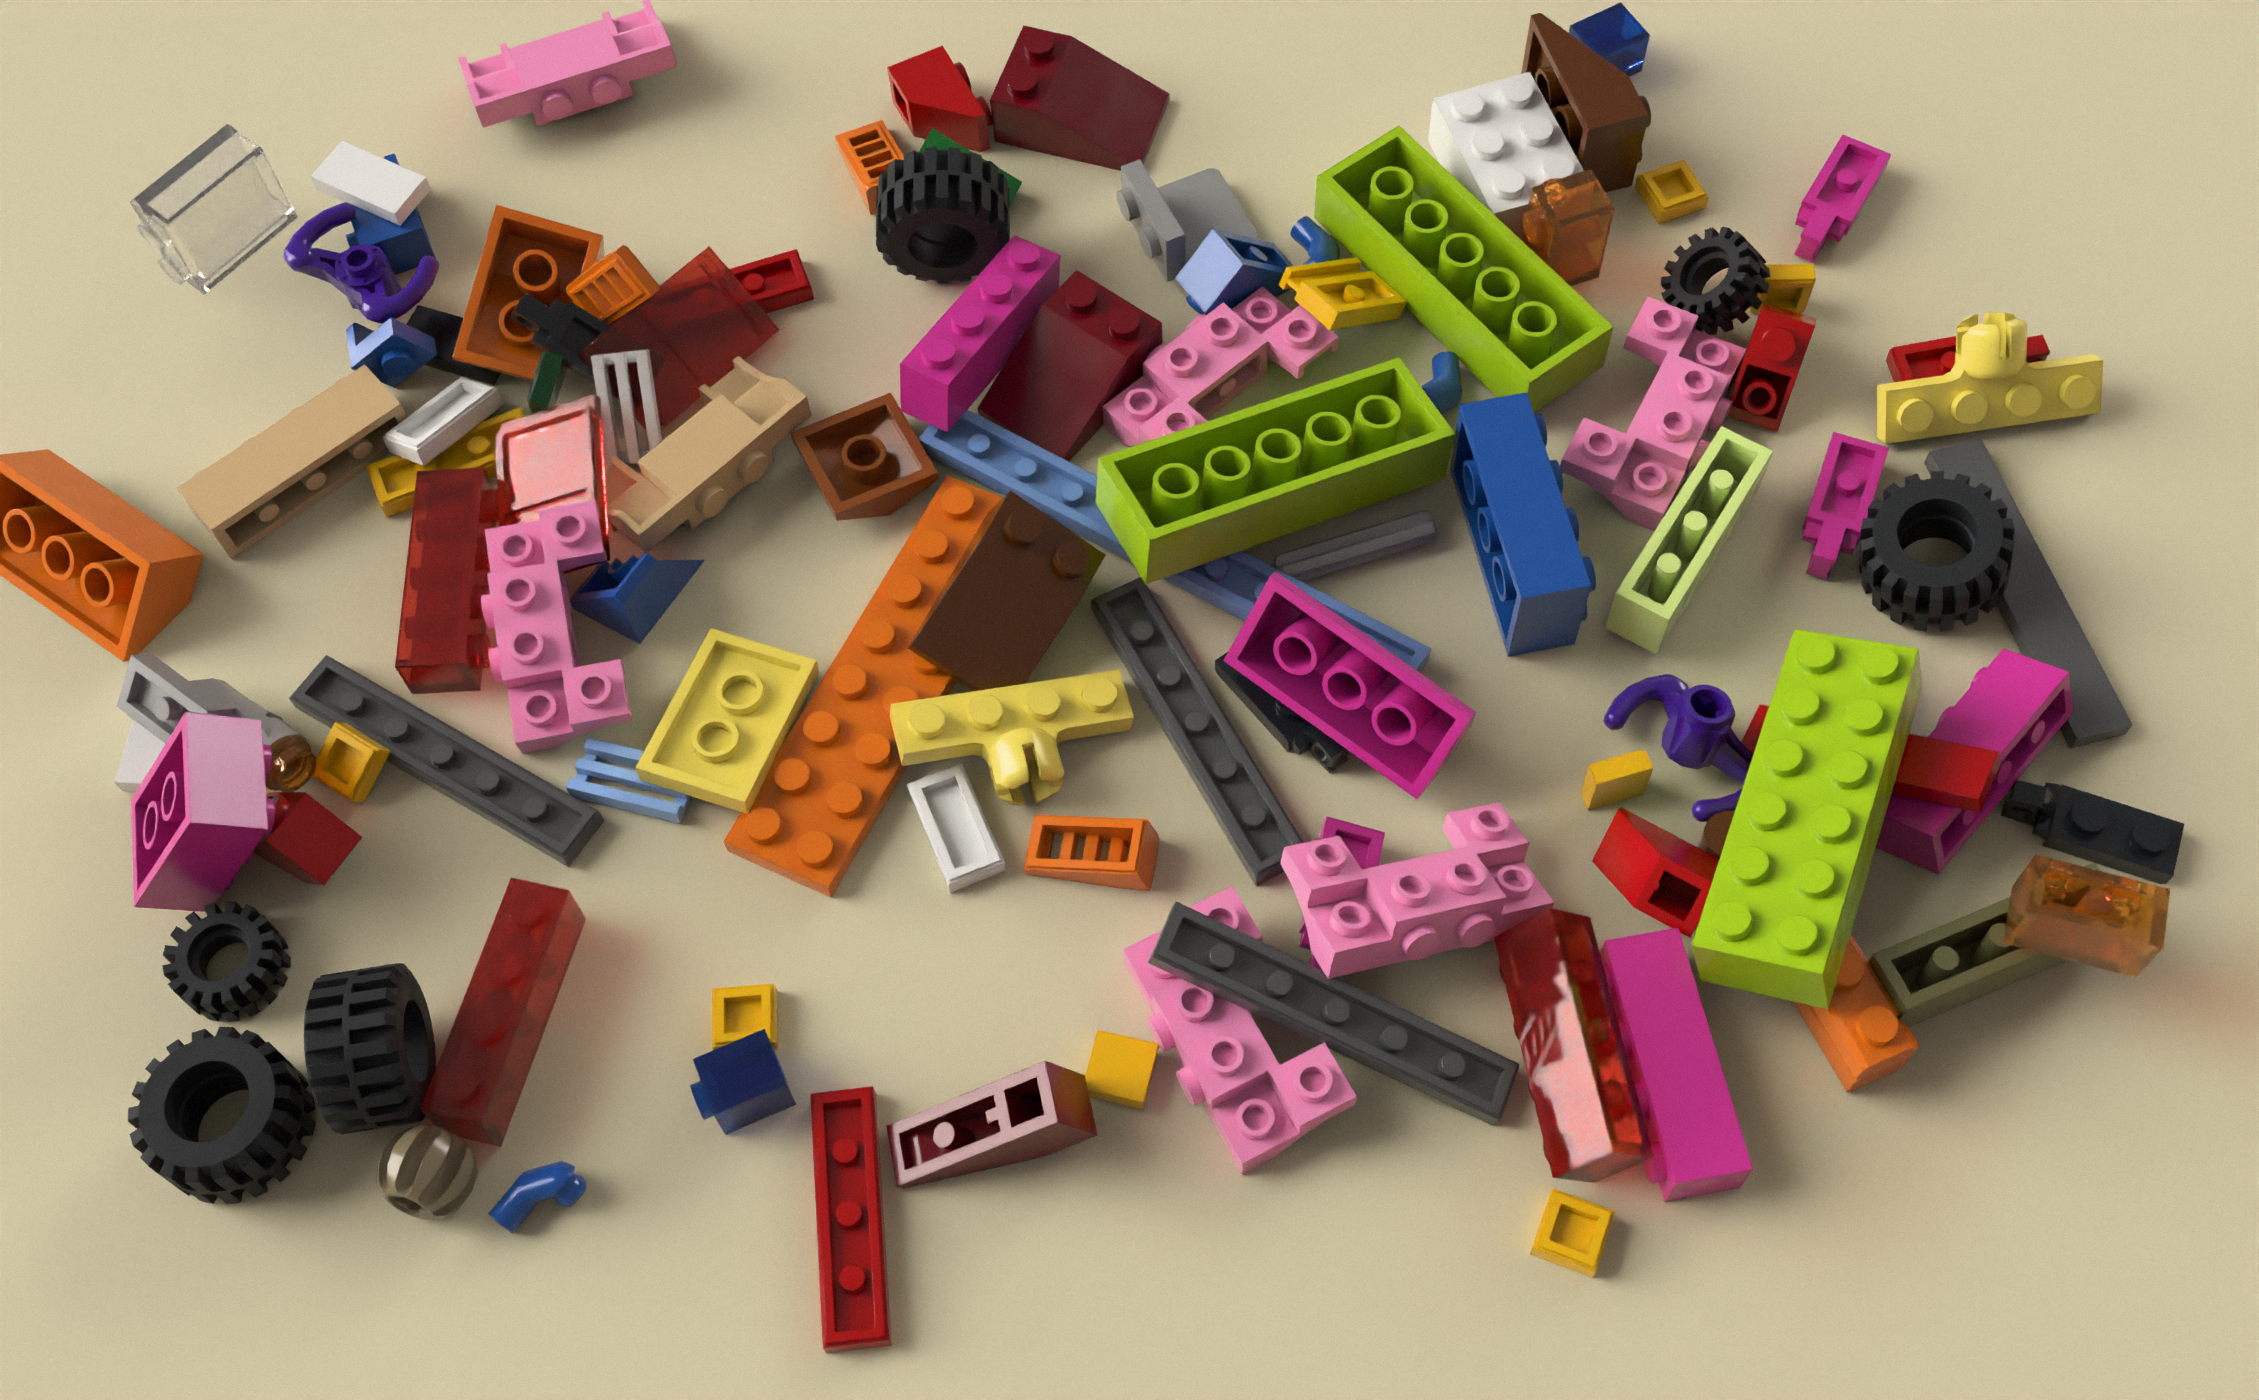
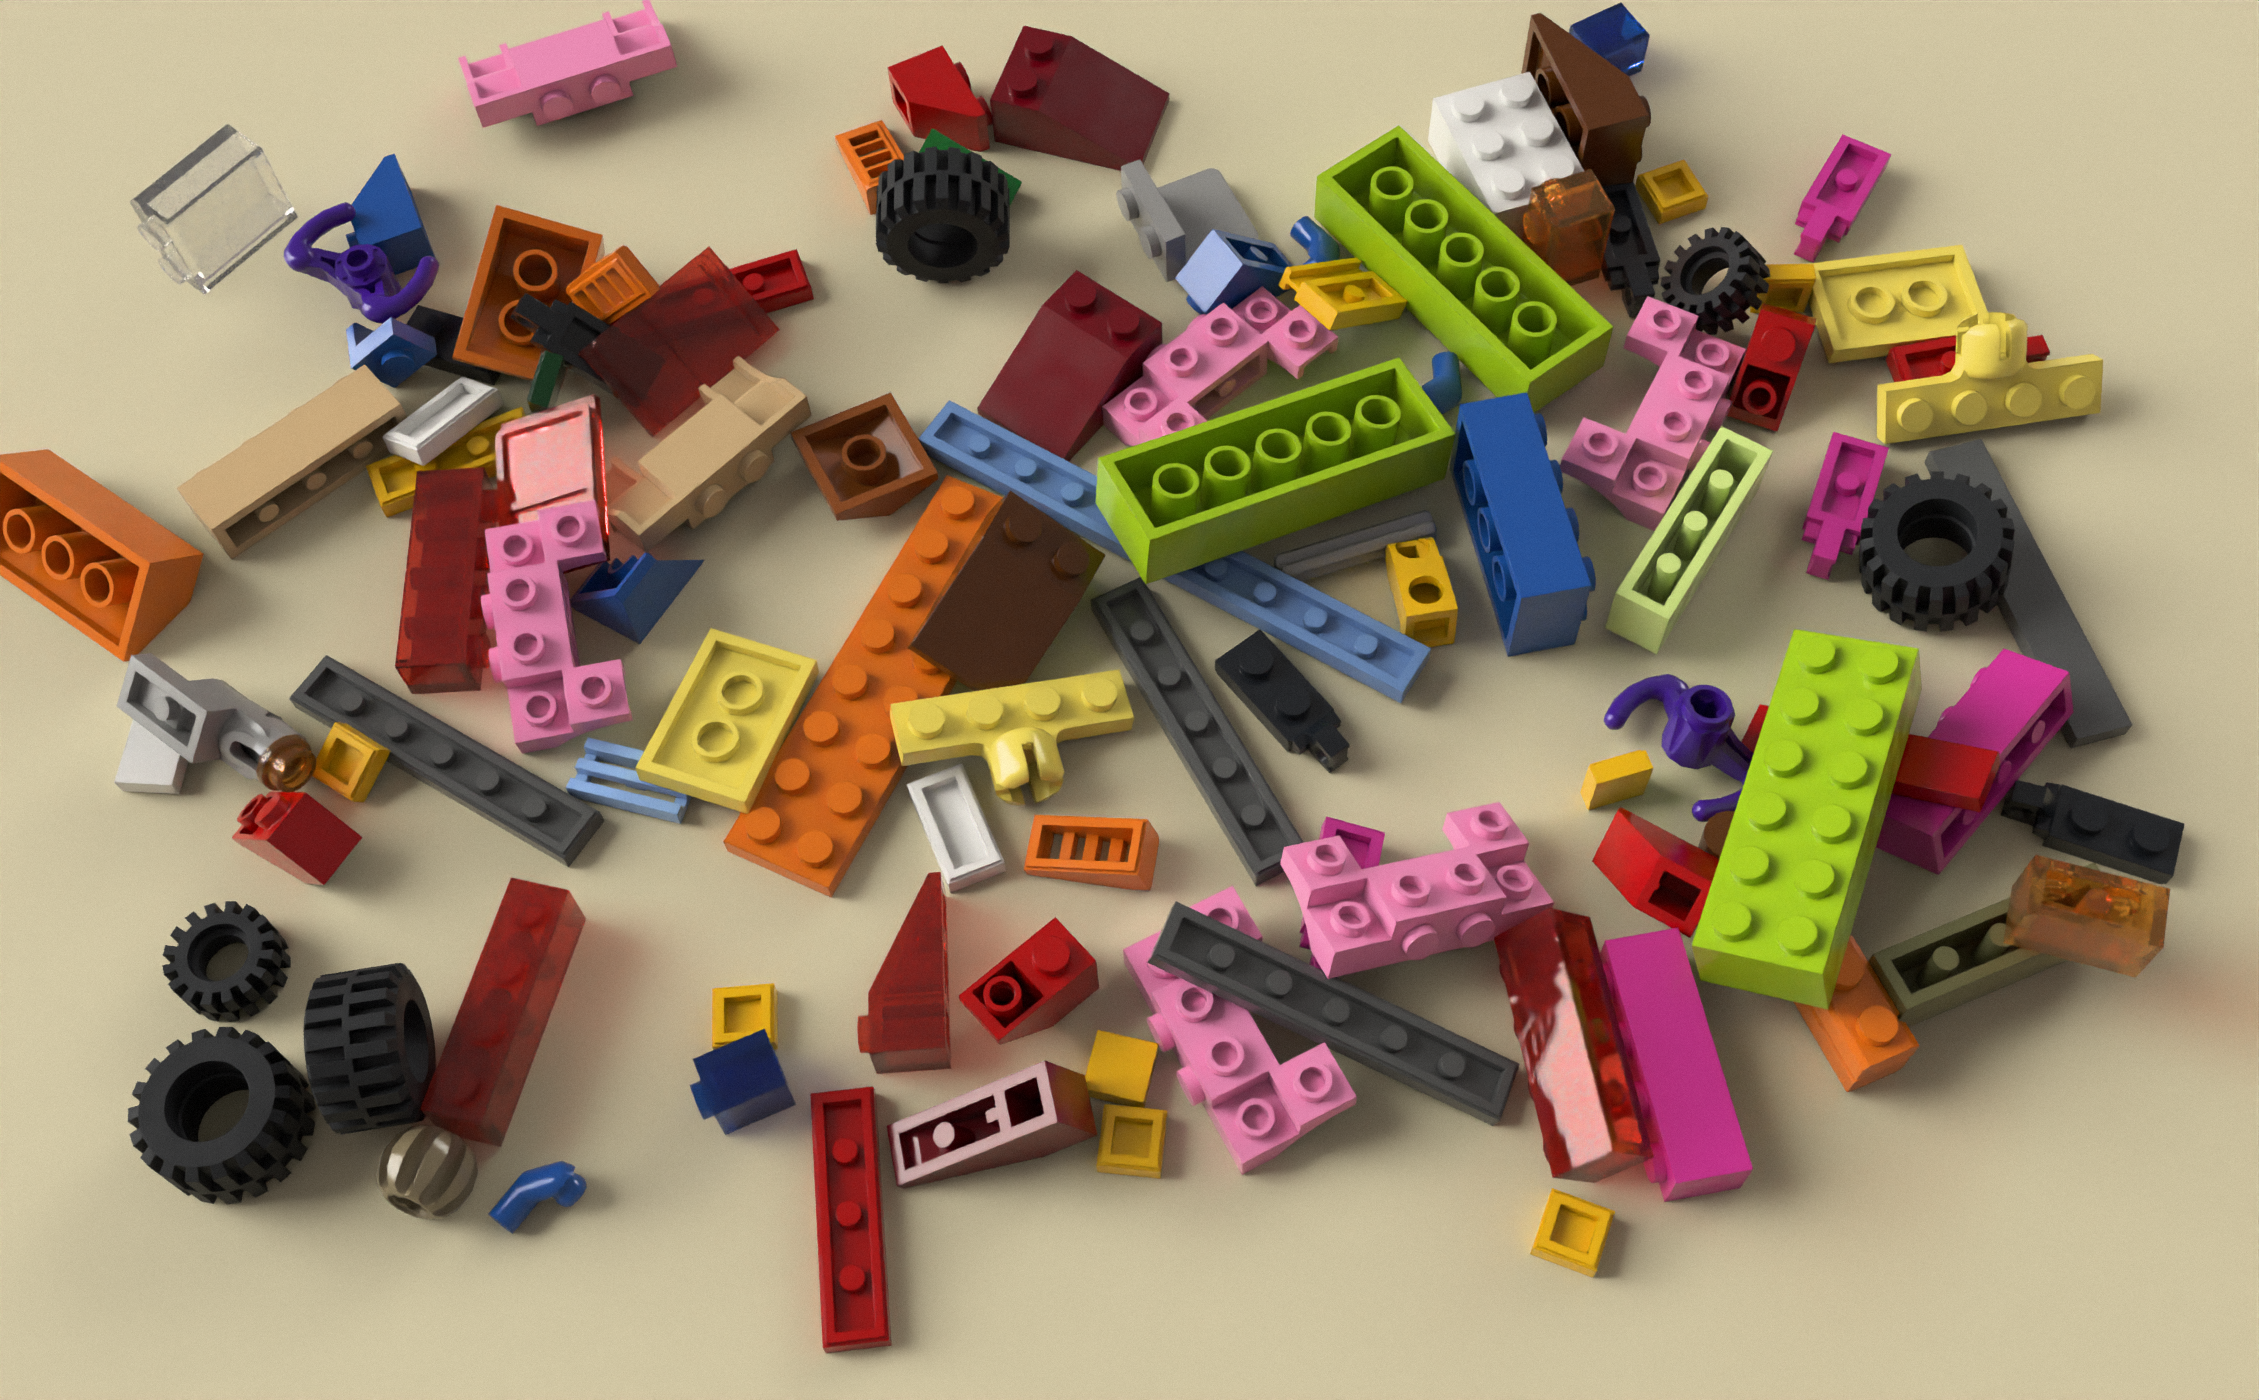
dark pink brick [131,712,275,912] -> none
white tile [310,141,431,226] -> none
white tile [591,349,662,466] -> none
dark pink brick [900,235,1061,432] -> none
dark pink slope [1223,571,1476,799] -> none
none -> clear red slope [857,872,951,1074]
none -> red slope [959,917,1099,1045]
none -> yellow tile [1096,1104,1168,1179]
none -> yellow leg [1385,537,1458,647]
none -> black hinge [1585,182,1661,317]
none -> light yellow plate [1808,245,1988,363]

